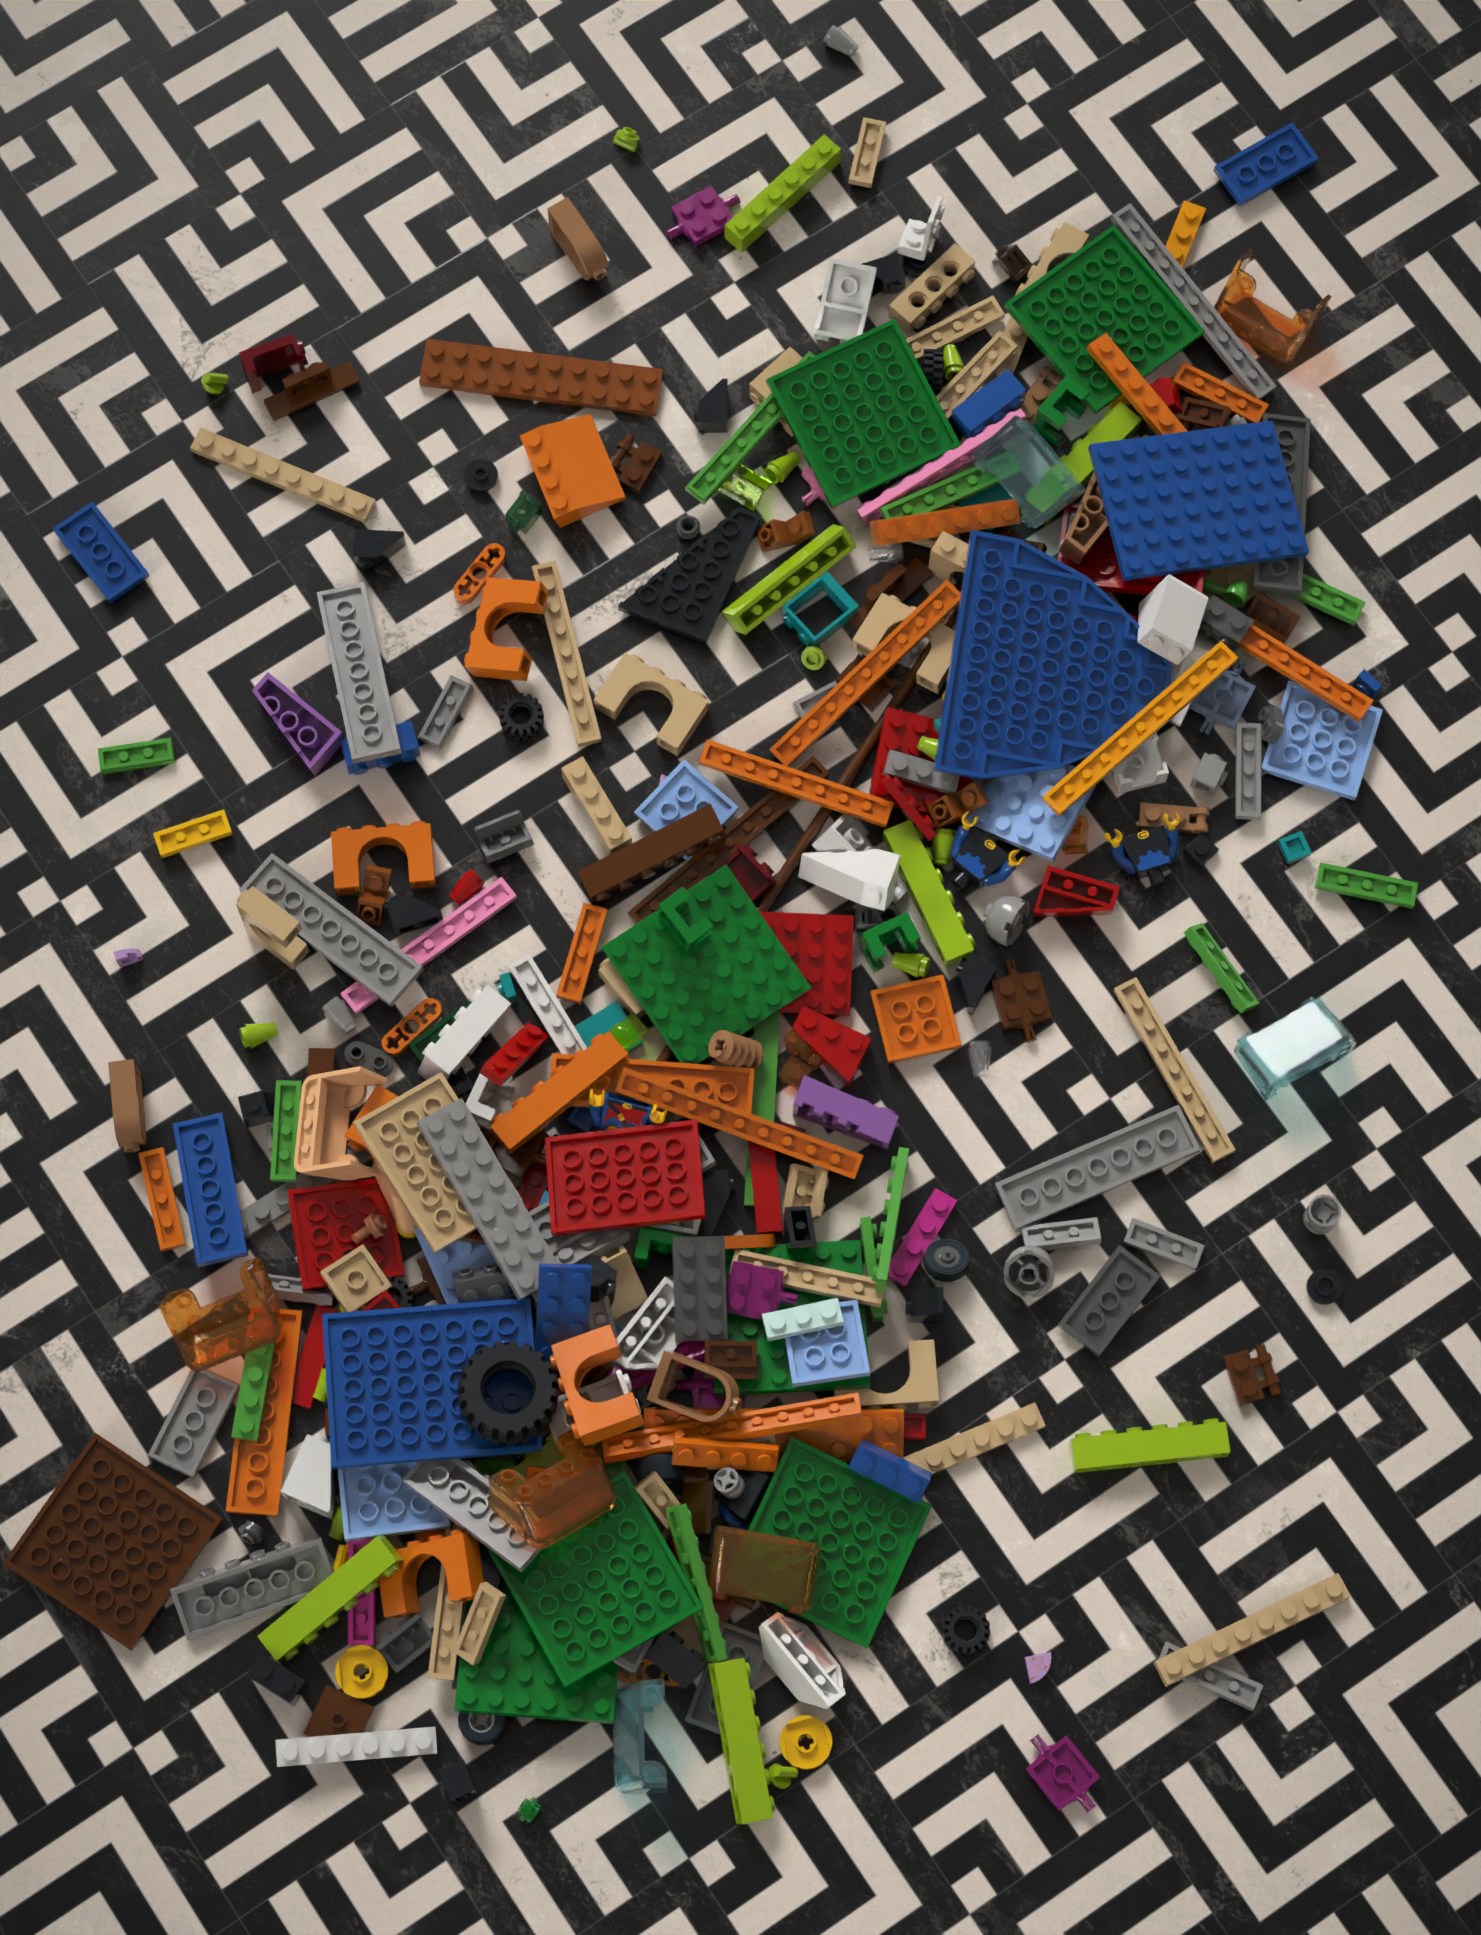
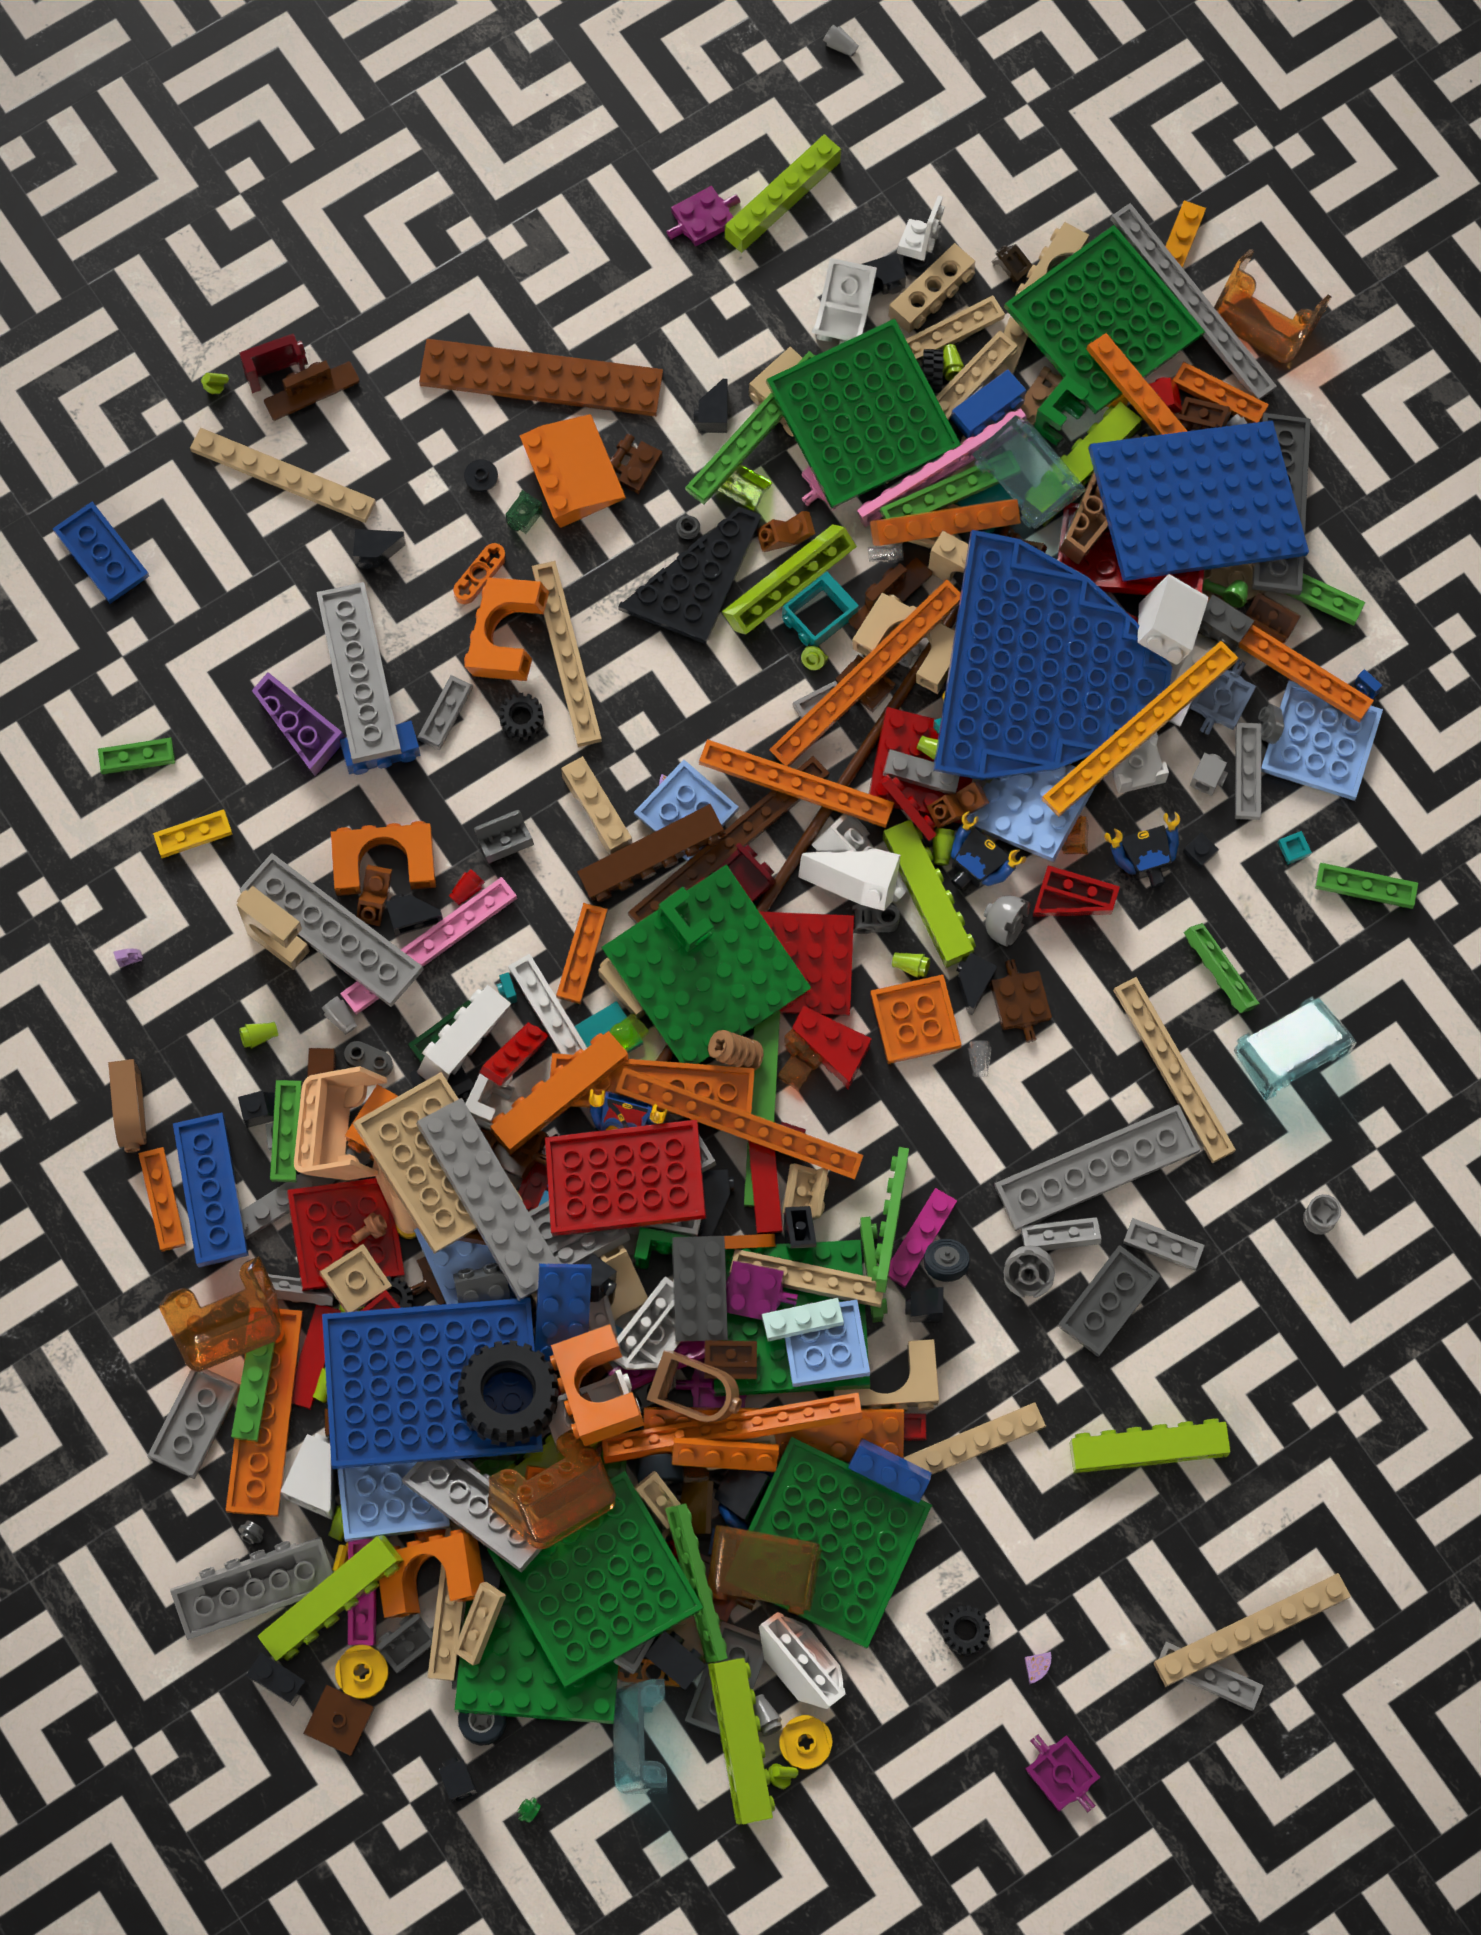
reddish brown plate [3,1433,224,1651] -> none
white plate [275,1727,437,1767] -> none
orange beam [382,998,442,1057] -> none
medium nougat window [547,197,609,281] -> none
blue plate [567,1107,595,1133] -> none
tan arch [594,653,709,757] -> none
lime plate [613,127,639,152] -> none
light grey wheel [713,1467,745,1499] -> none
lime cone [765,451,800,484] -> none
medium lavender wedge [793,1075,899,1150] -> none
tan plate [848,117,886,188] -> none
green panel [860,912,921,973] -> none
medium nougat plate [1138,802,1210,834] -> none
blue plate [1213,122,1319,207] -> none
reddish brown plate [1222,1344,1281,1407] -> none
black piece [1306,1269,1343,1305] -> none
none -> light grey cone [753,1694,782,1736]

